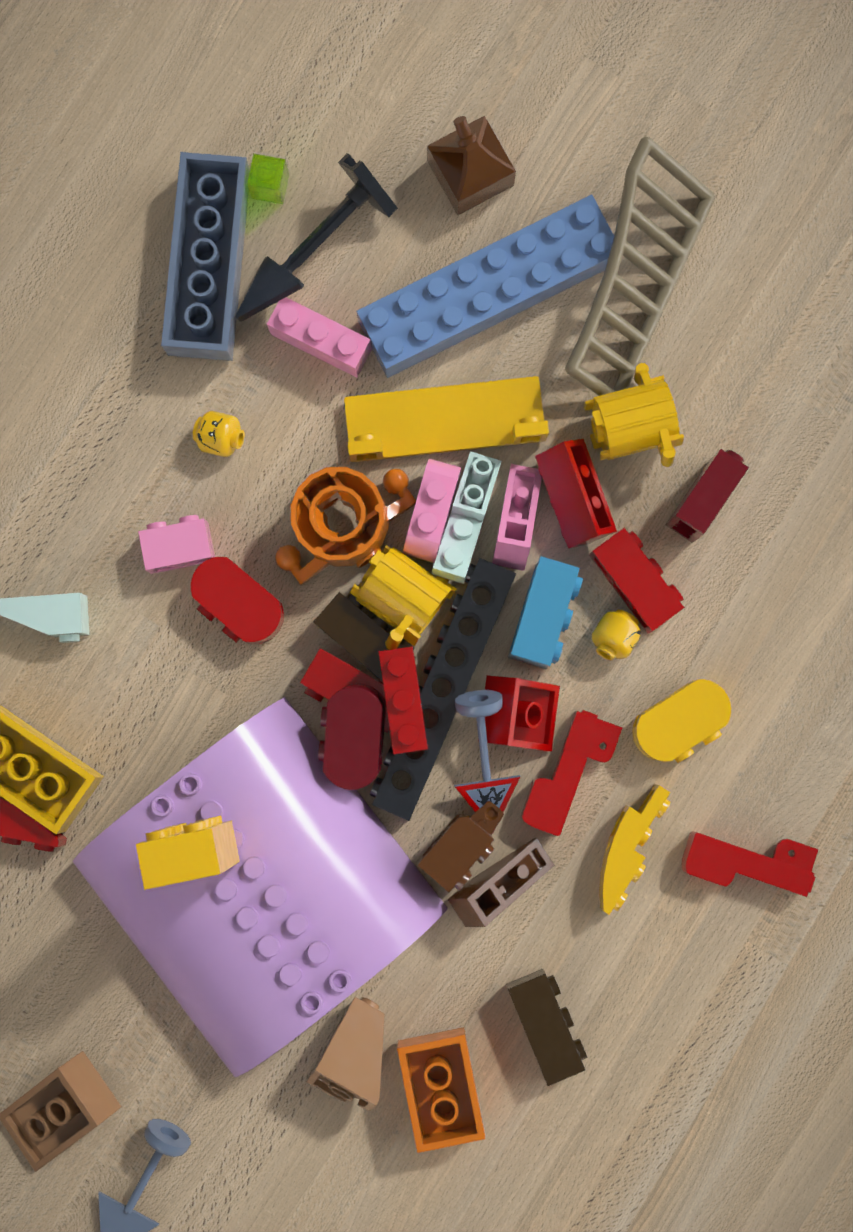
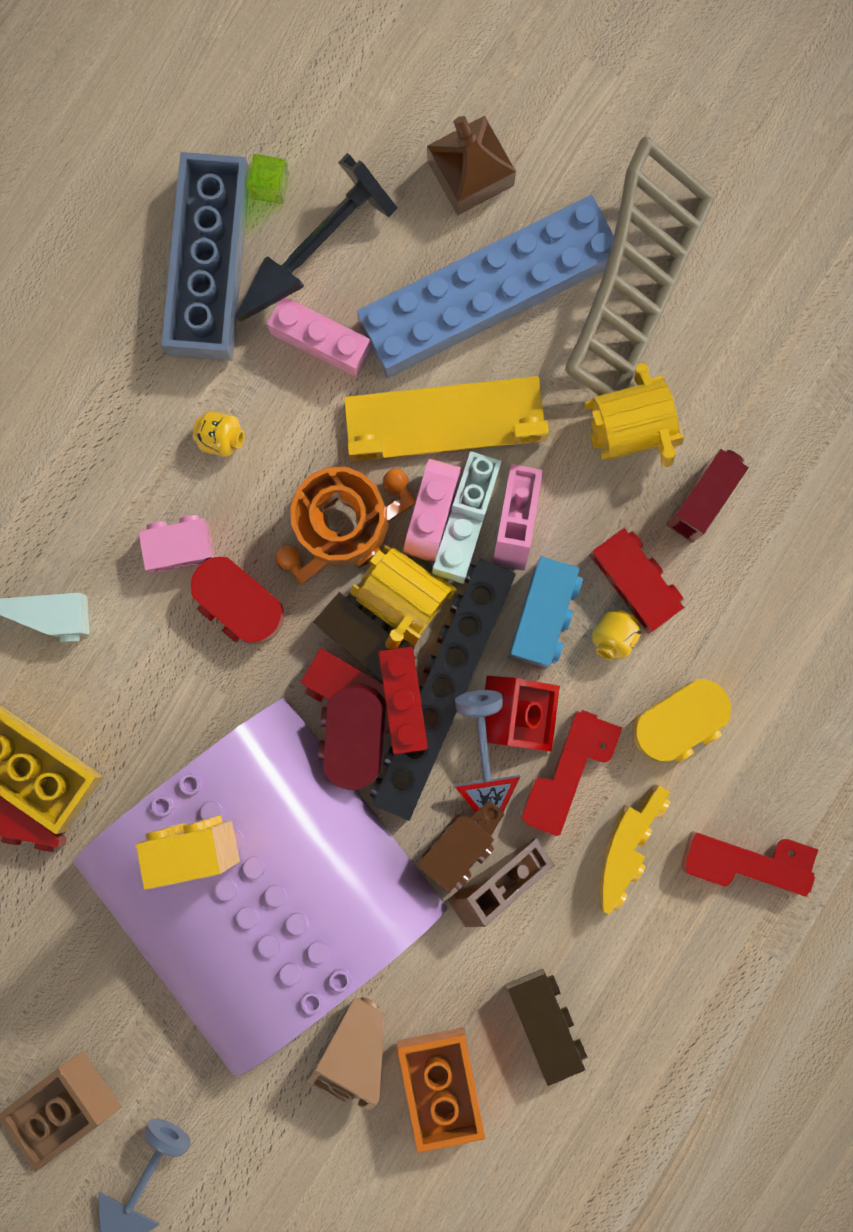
red brick [535,438,617,549] -> none

